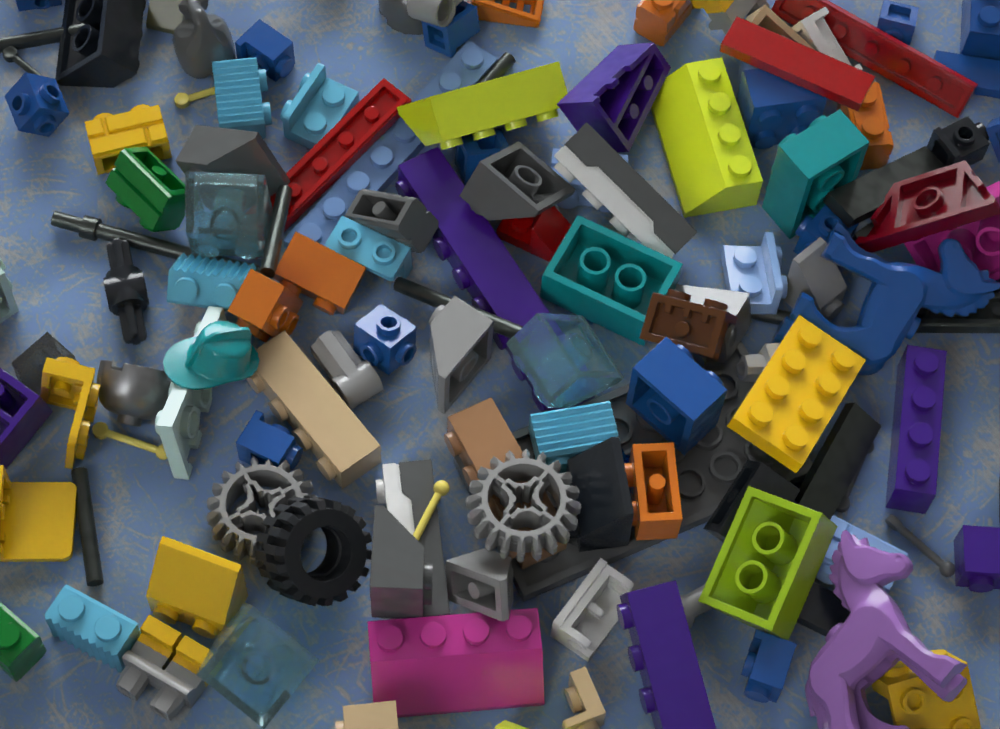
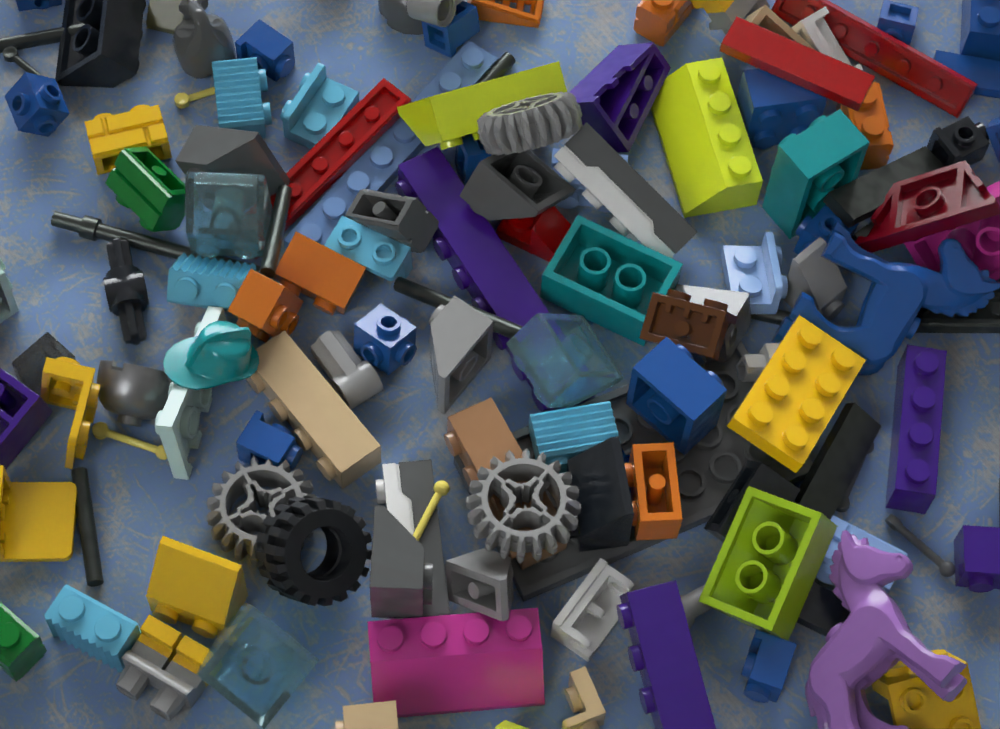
none -> light grey gear [477,91,583,156]

